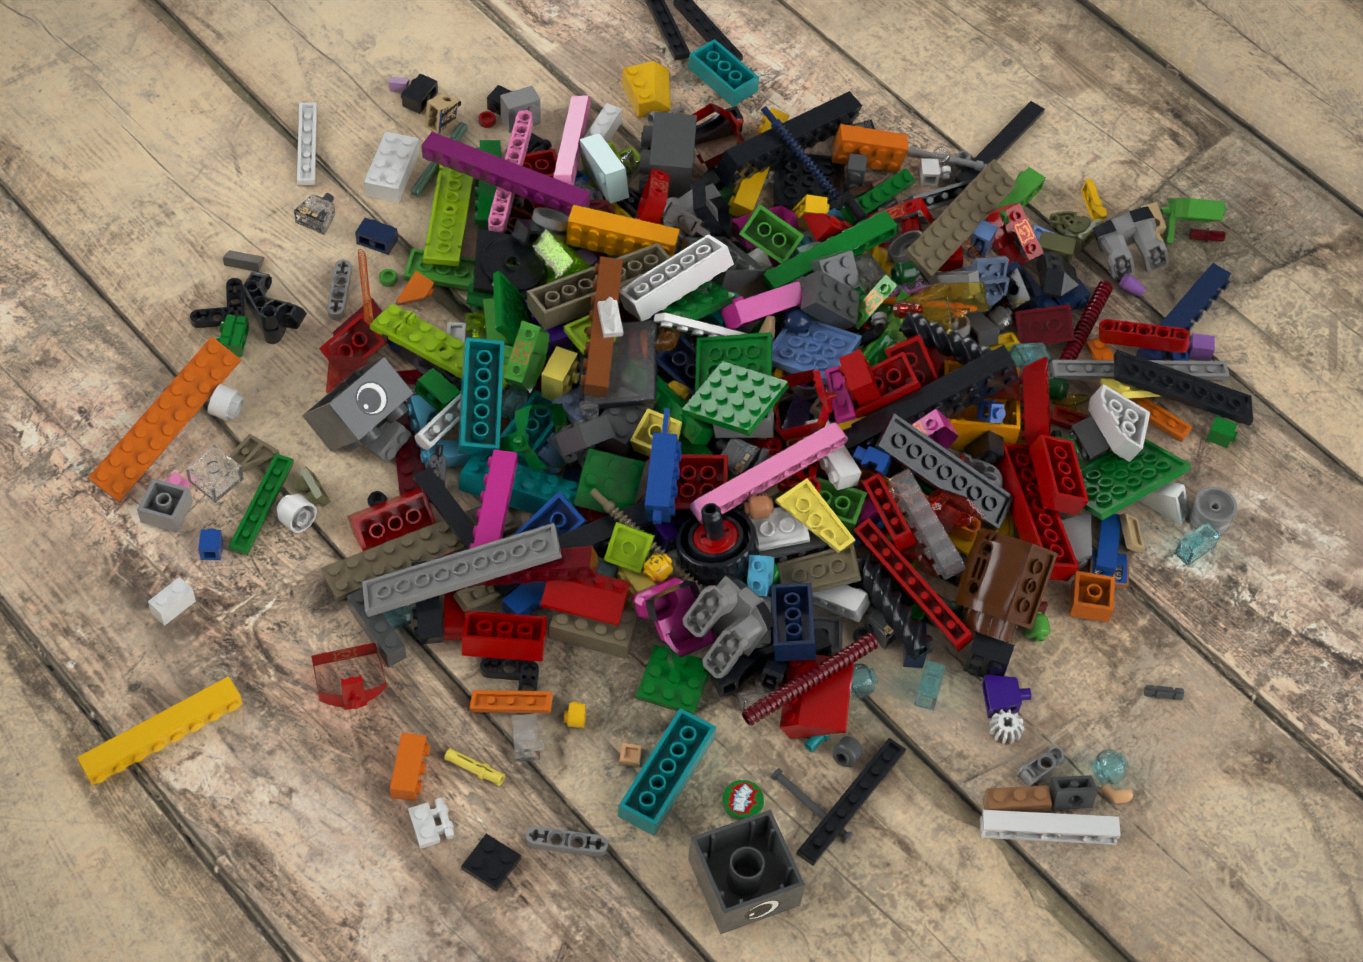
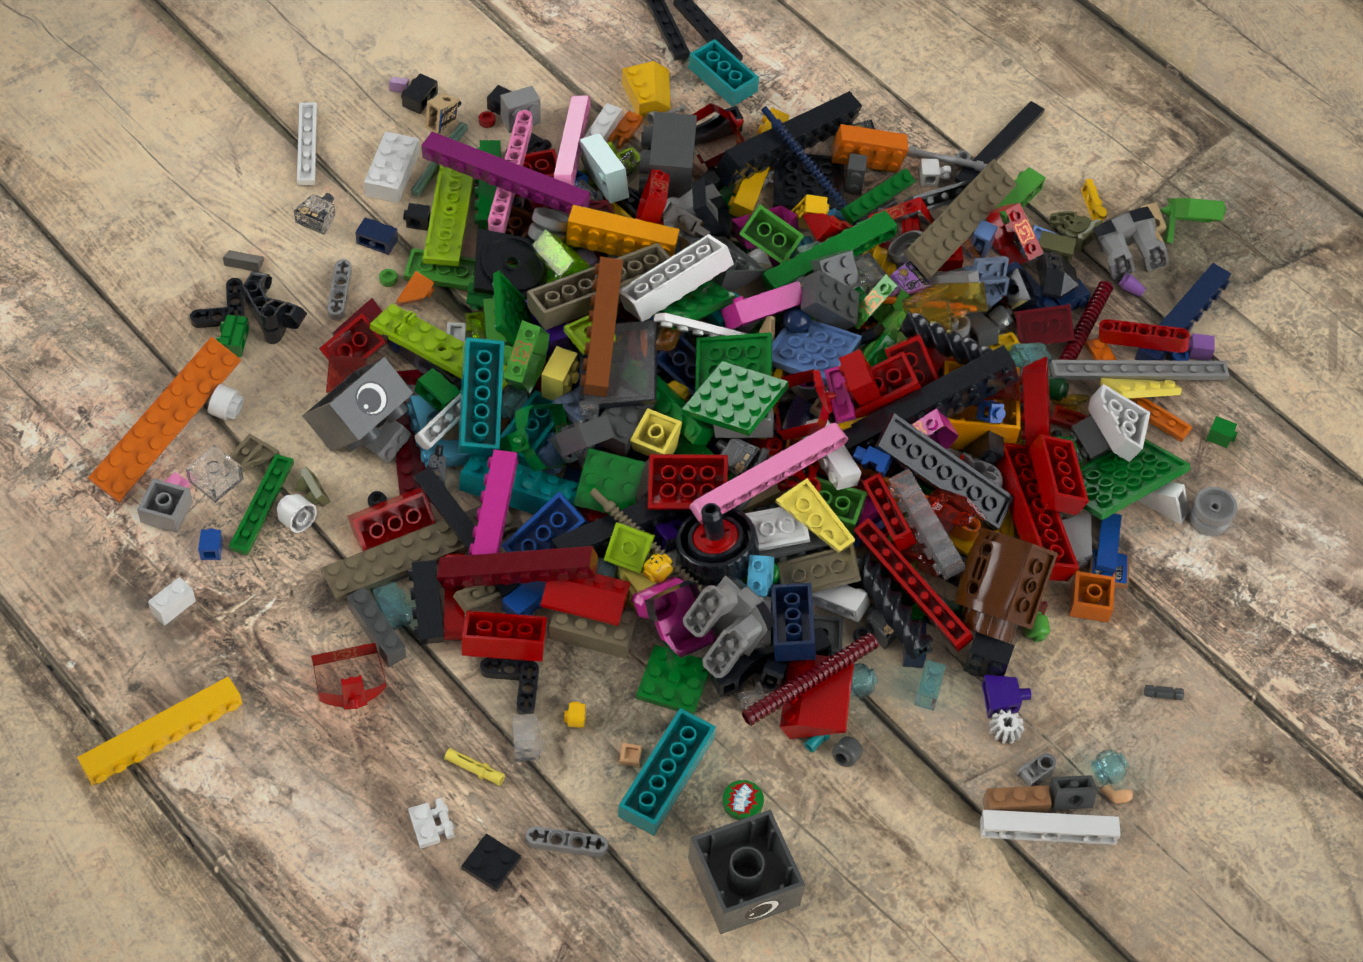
orange piece [358,249,373,324] -> none
light grey plate [362,523,562,617] -> none
orange brick [390,732,430,801] -> none
orange plate [469,690,553,714] -> none
black brick [512,219,543,247] -> none
white tile [597,297,623,338] -> none
blue piece [645,408,682,524] -> none
nougat head [744,493,773,520] -> none
dark grey bar [771,768,853,844] -> none
black tile [796,738,906,866] -> none
black piece [836,183,875,220] -> none
light grey plate [871,312,889,327] -> none
dark green head [891,261,919,285] -> none
clear red cone [893,301,923,319] -> none
clear tile [932,146,951,164] -> none
light grey plate [1046,746,1065,766] -> none
black plate [1114,350,1253,426] -> none
tan tile [1119,513,1145,553] -> none
clear light blue brick [1174,522,1220,566] -> none
dark red axle [1189,228,1226,242] -> none
none -> black brick [403,203,431,231]
none -> orange hinge [607,110,643,150]

